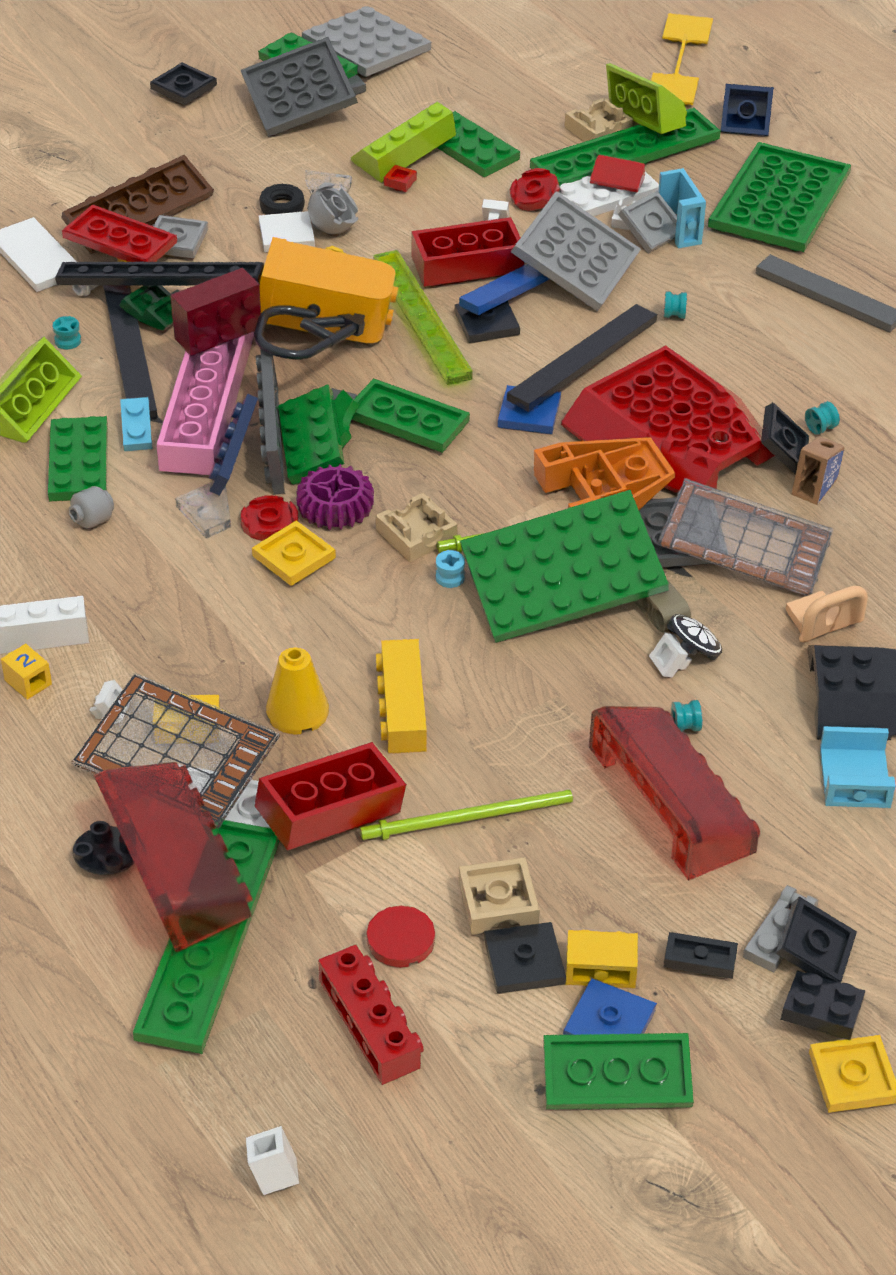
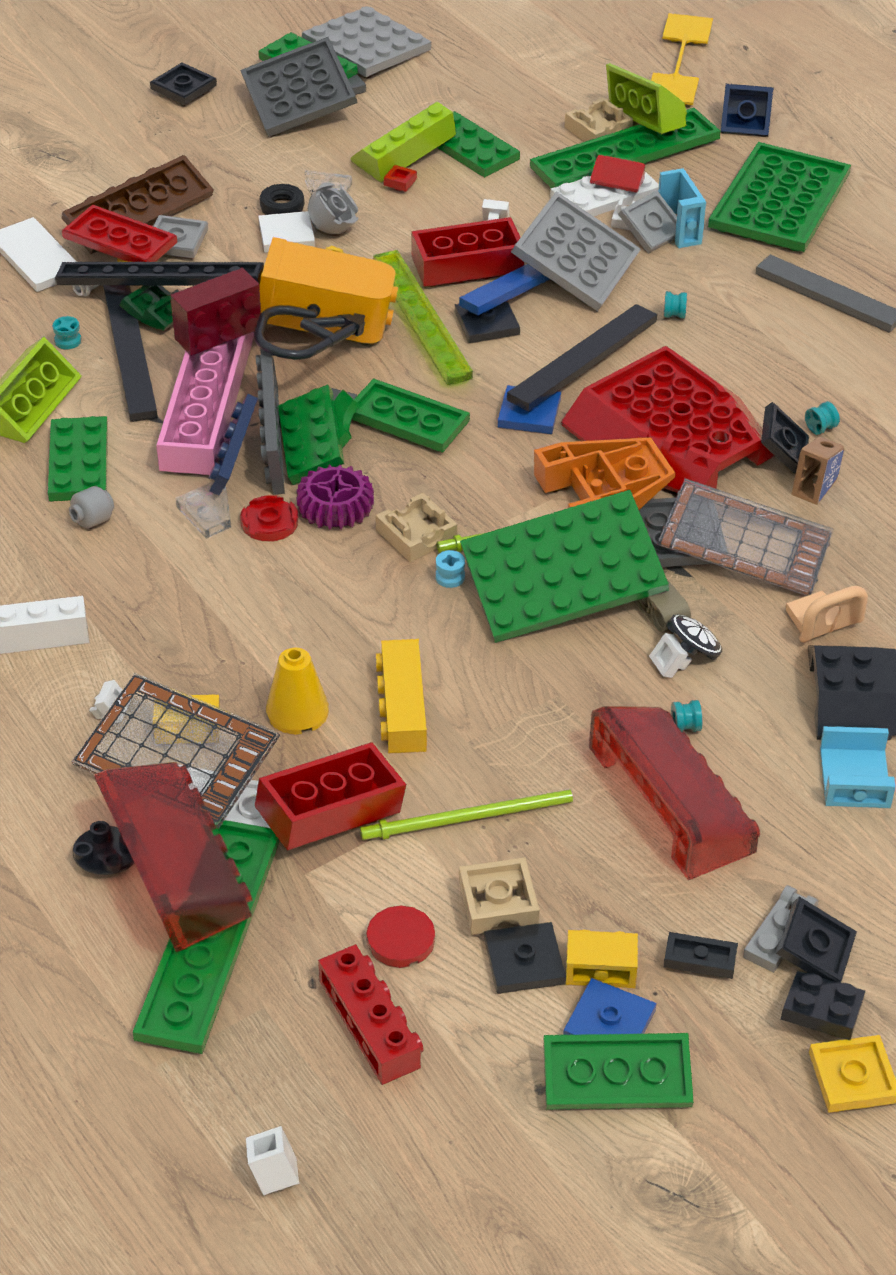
yellow brick [1,643,52,700] -> none
medium azure plate [120,397,152,451] -> none
yellow plate [252,520,336,586] -> none
red tile [510,168,560,211] -> none

